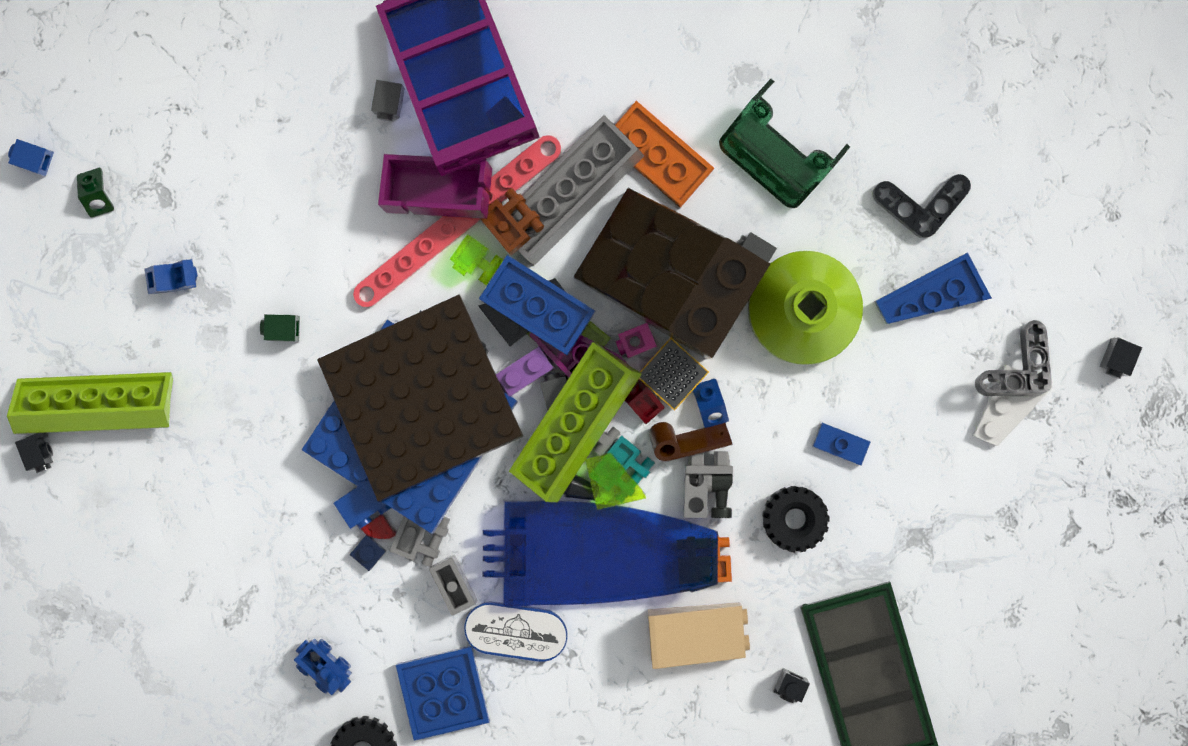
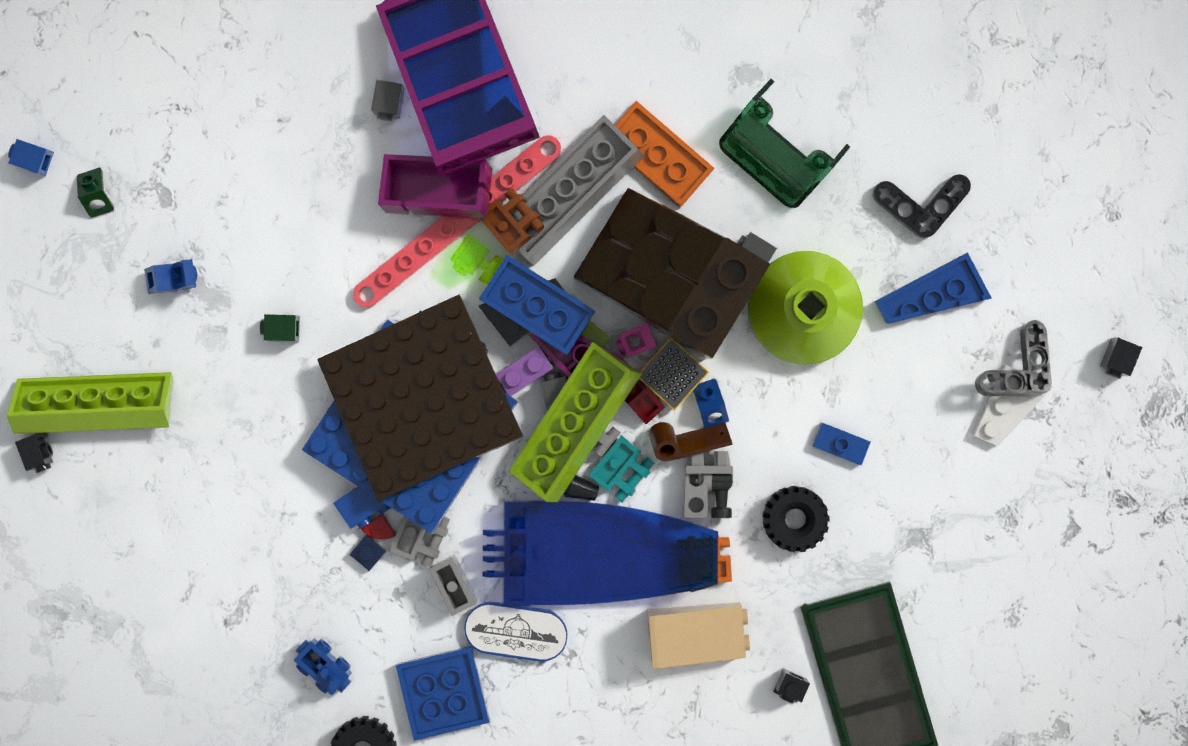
clear neon green wing [585,452,647,510] -> none

